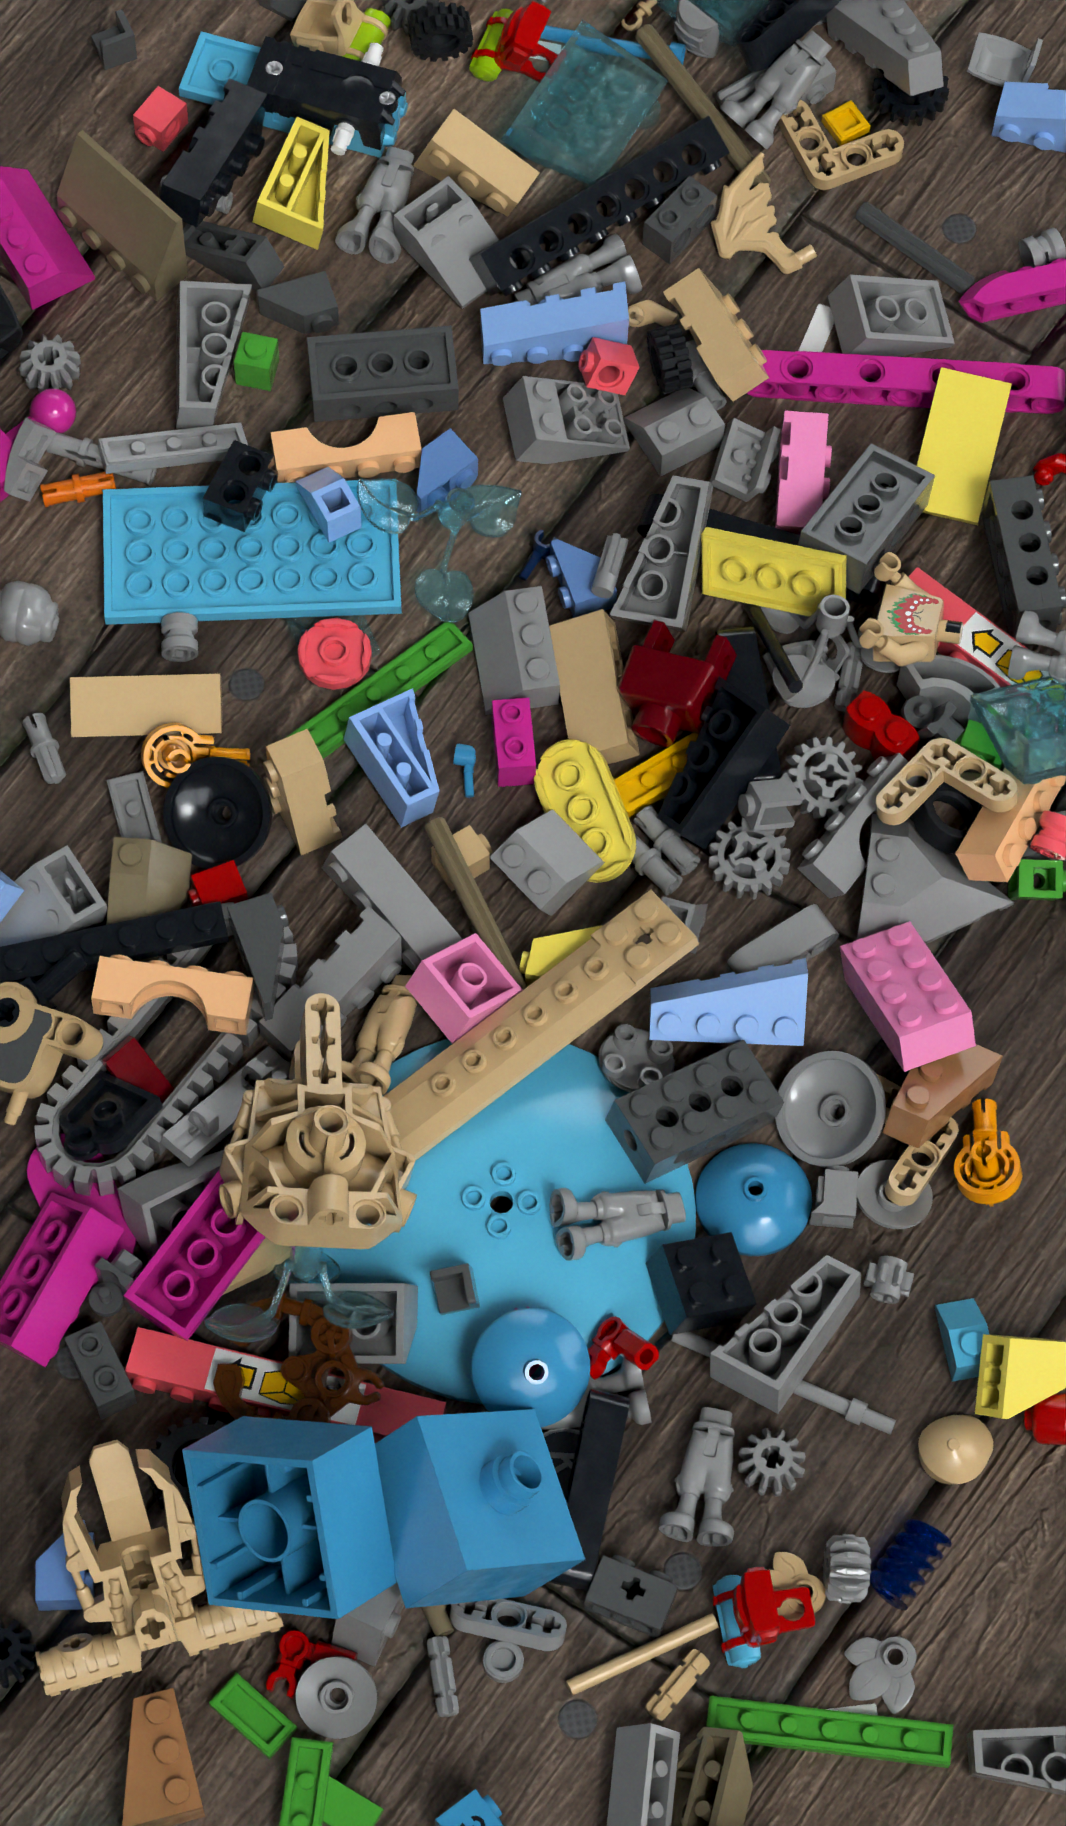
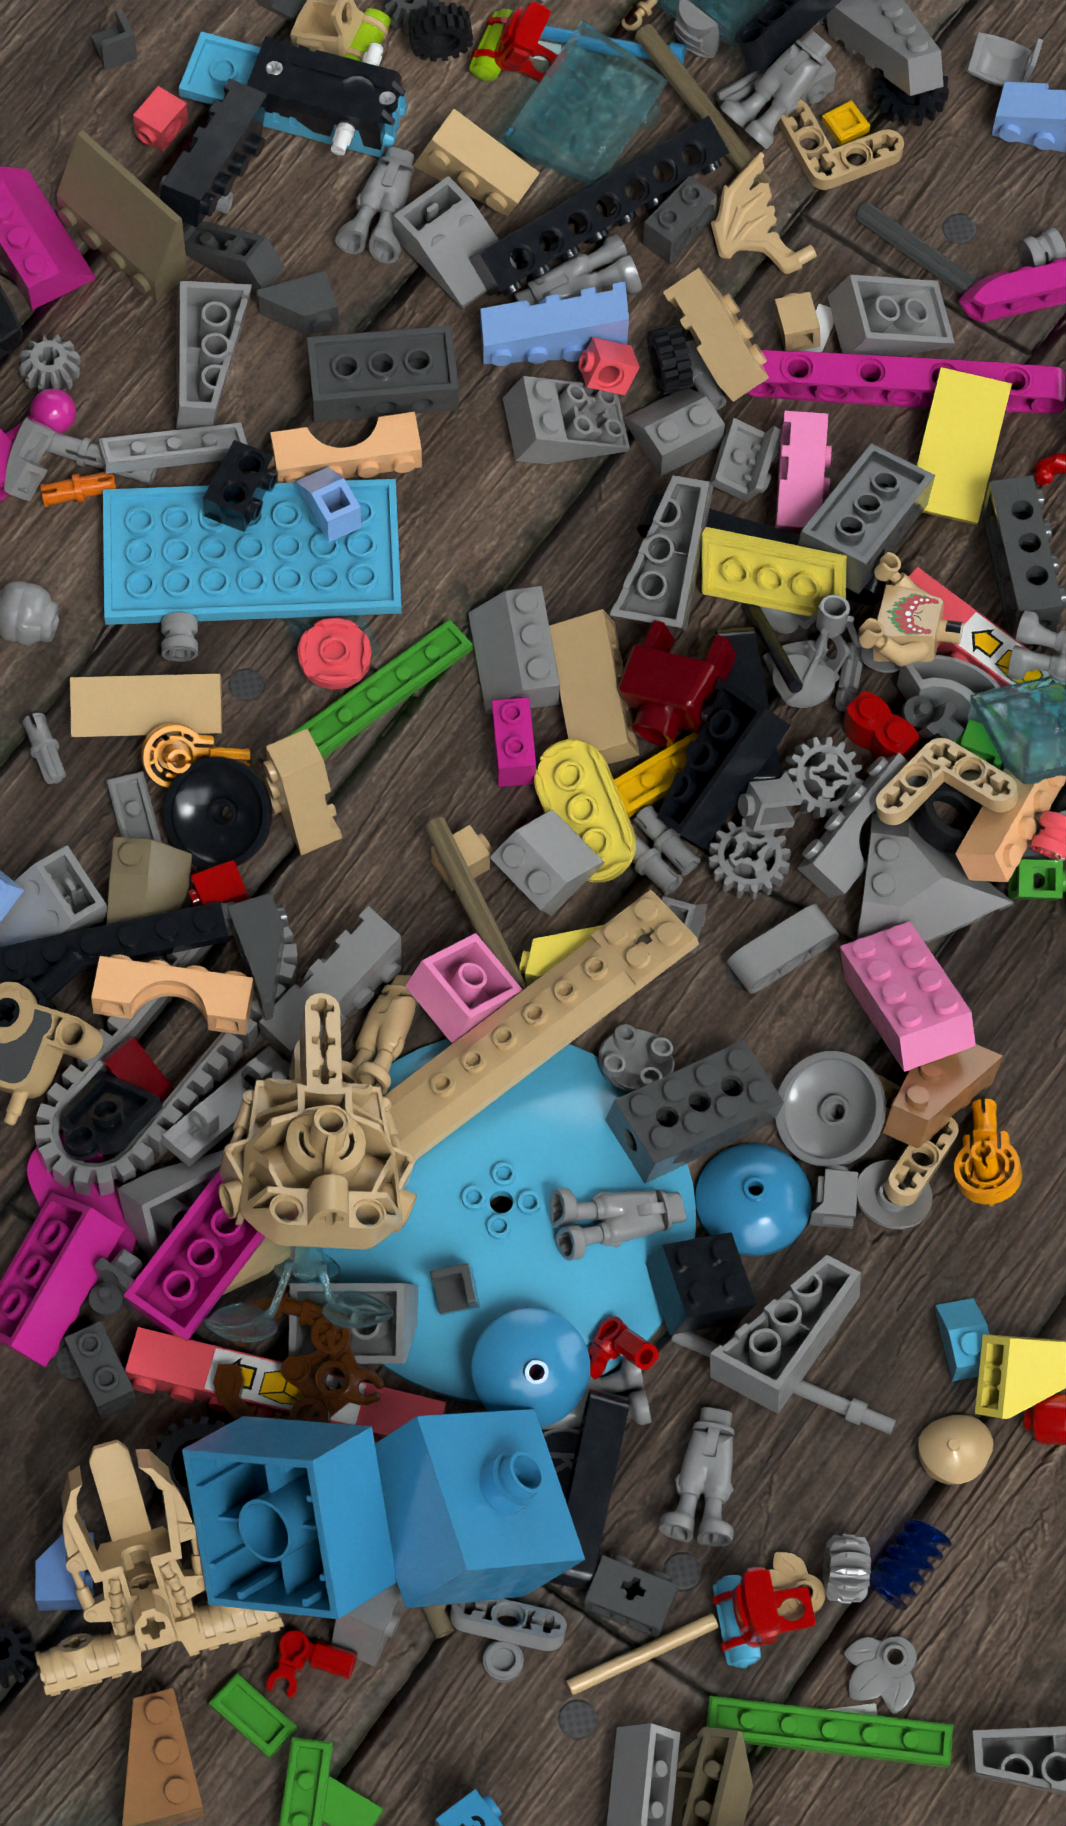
bright green brick [234,332,279,391] -> none
light yellow wedge [252,117,330,250] -> none
light grey dish [296,1656,377,1739] -> none
light grey wedge [321,824,463,972] -> none
light blue wedge [344,688,439,828] -> none
clear light blue plant [357,478,522,623] -> none
medium blue slope [417,428,478,516] -> none
light grey axle [427,1636,459,1717] -> none
dark azure hand [453,744,476,798] -> none
dark blue hand [519,530,556,581] -> none
medium blue slope [546,539,617,618] -> none
light grey piece [591,533,628,598] -> none
tan arm [628,300,679,327] -> none
tan axle [645,1649,710,1721] -> none
light blue wedge [649,958,808,1046] -> none
light grey gear [738,1428,806,1497] -> none
light grey gear [864,1256,914,1304] -> none
none -> tan brick [775,292,820,352]

